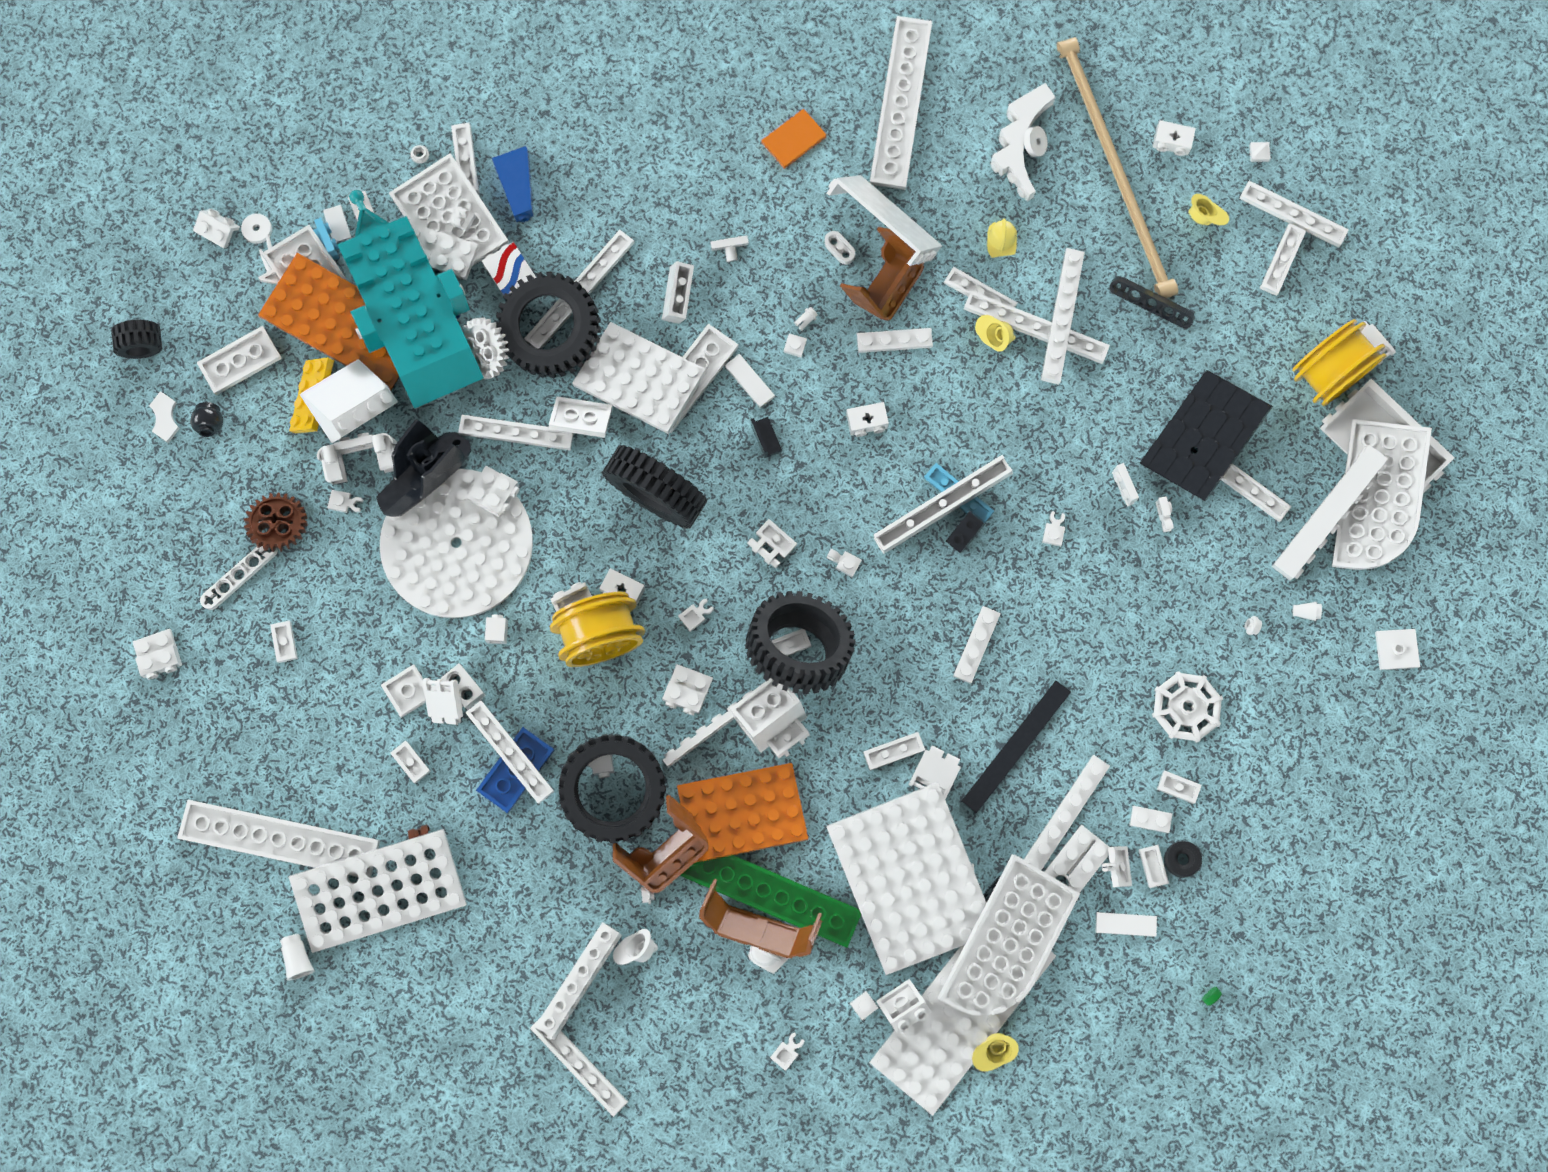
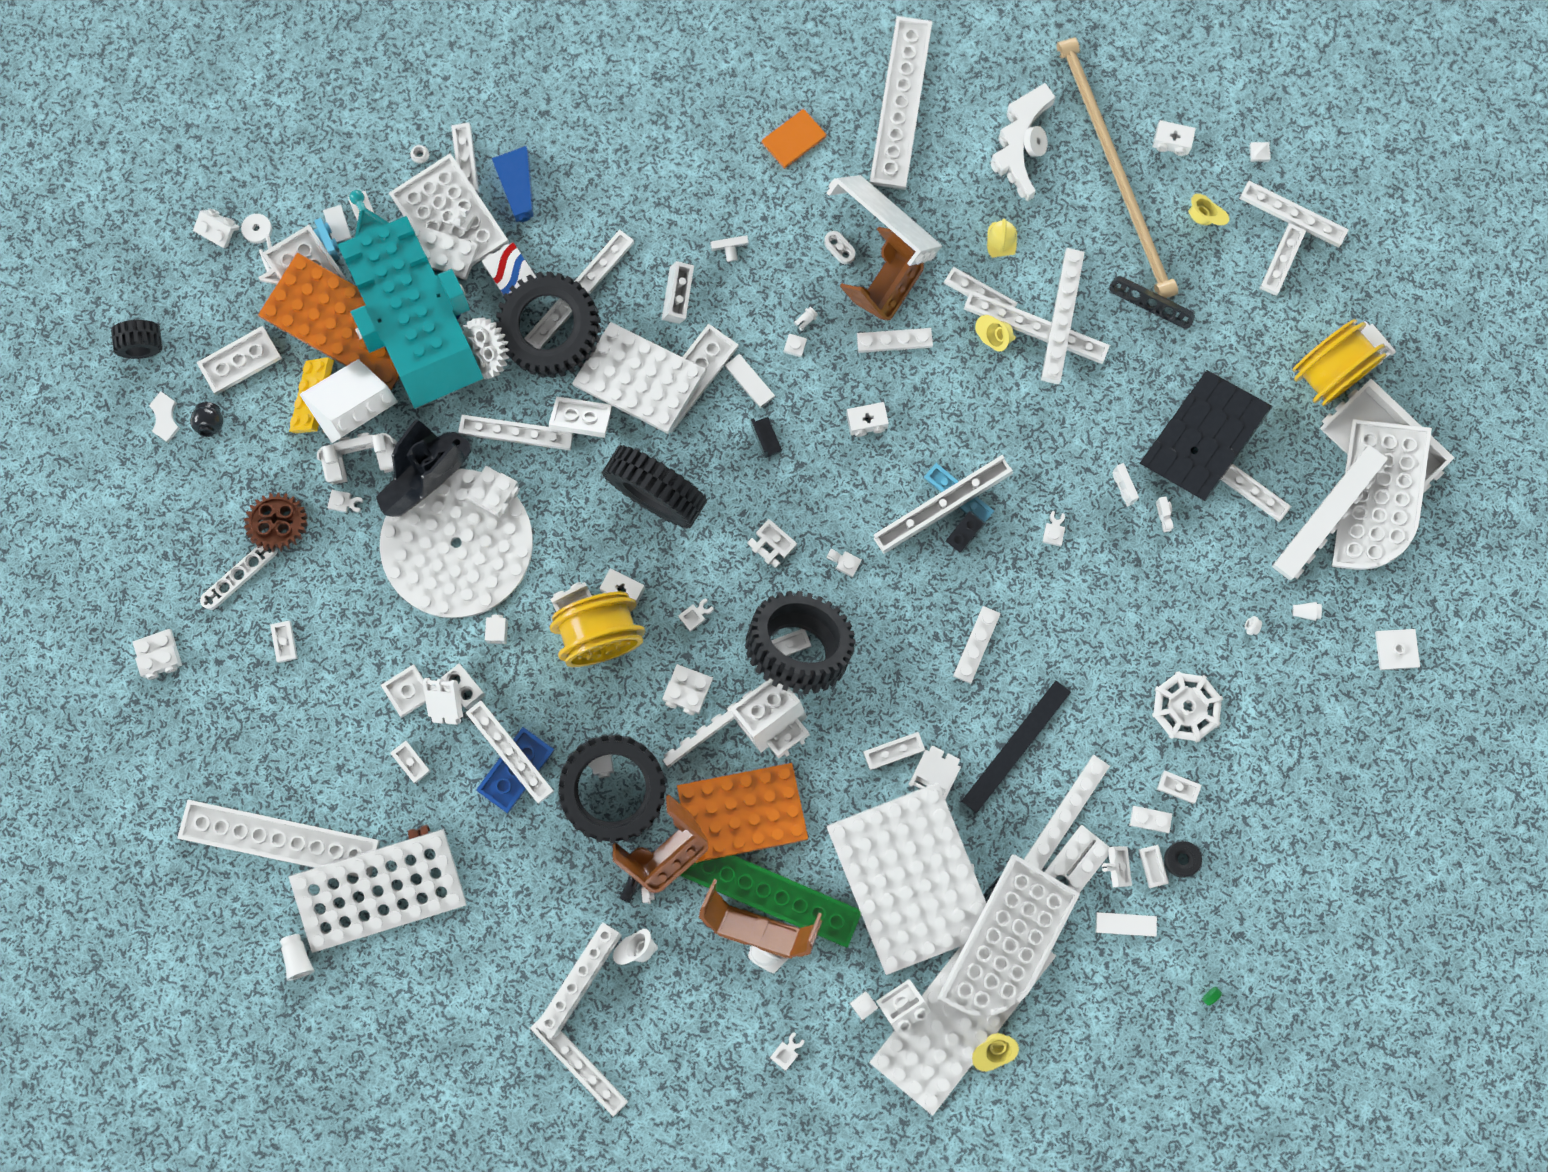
none -> black pin [619,876,639,903]

